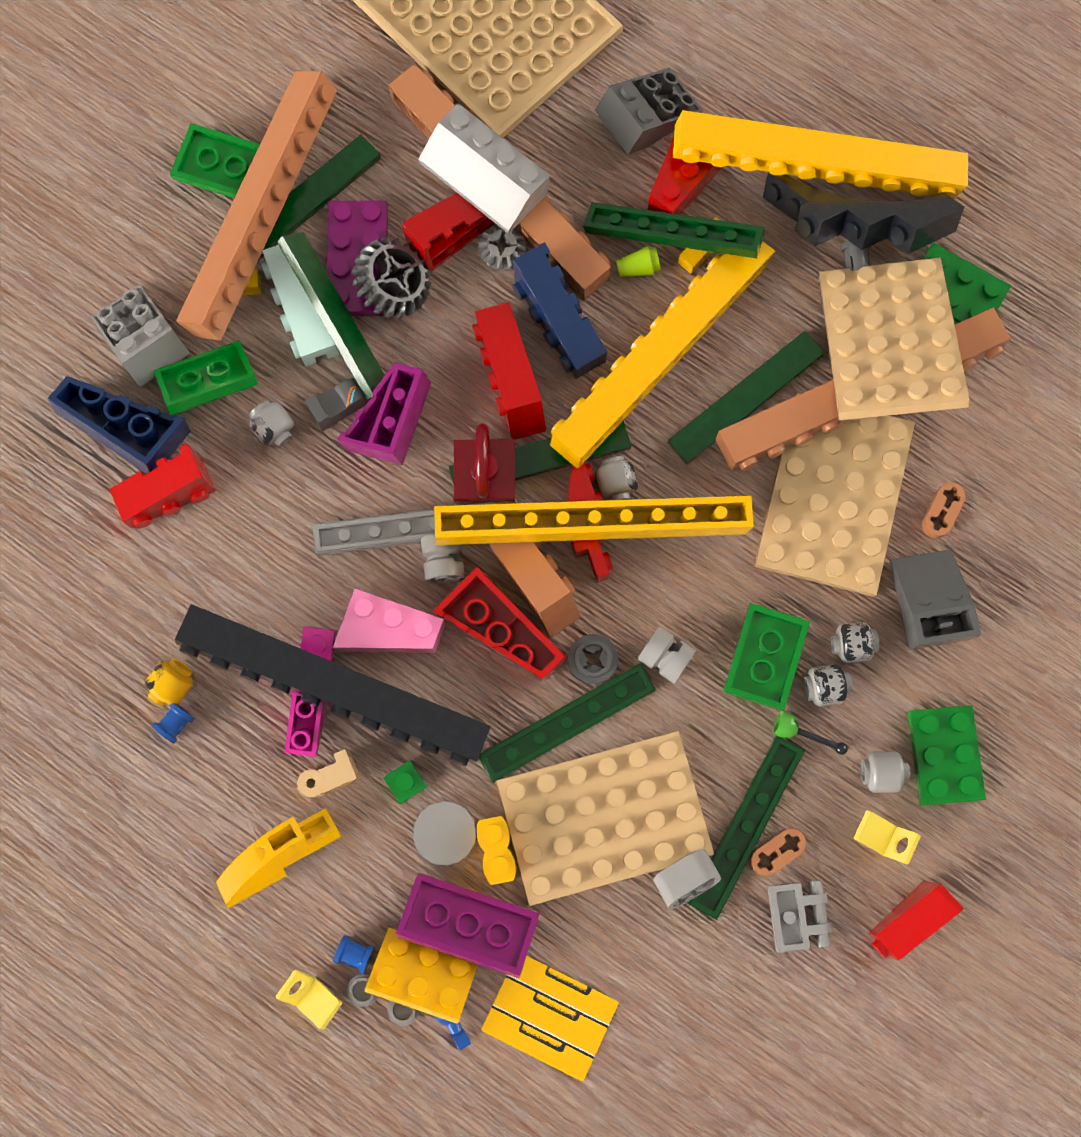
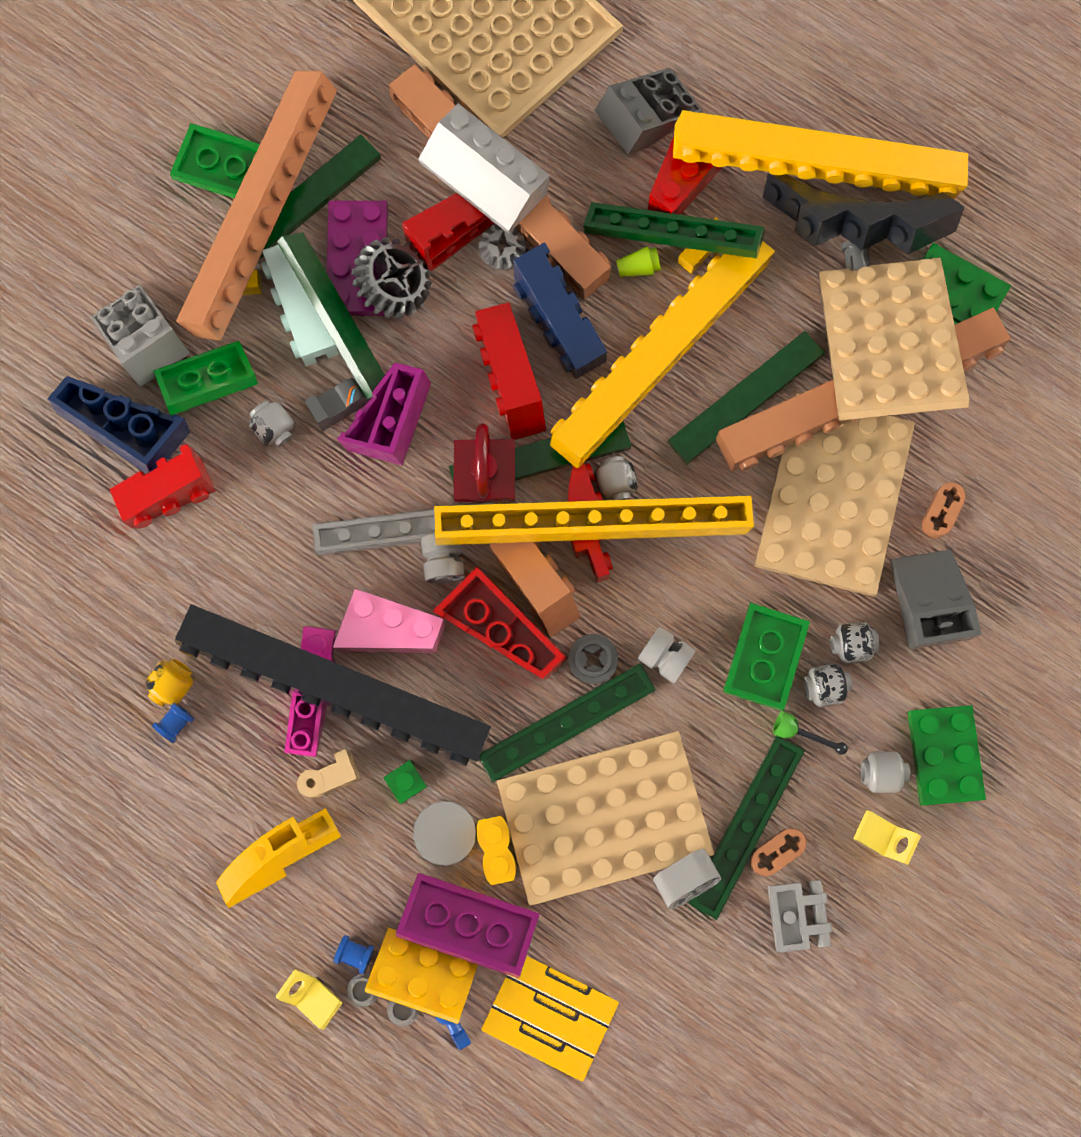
slope [869,881,964,961] -> none

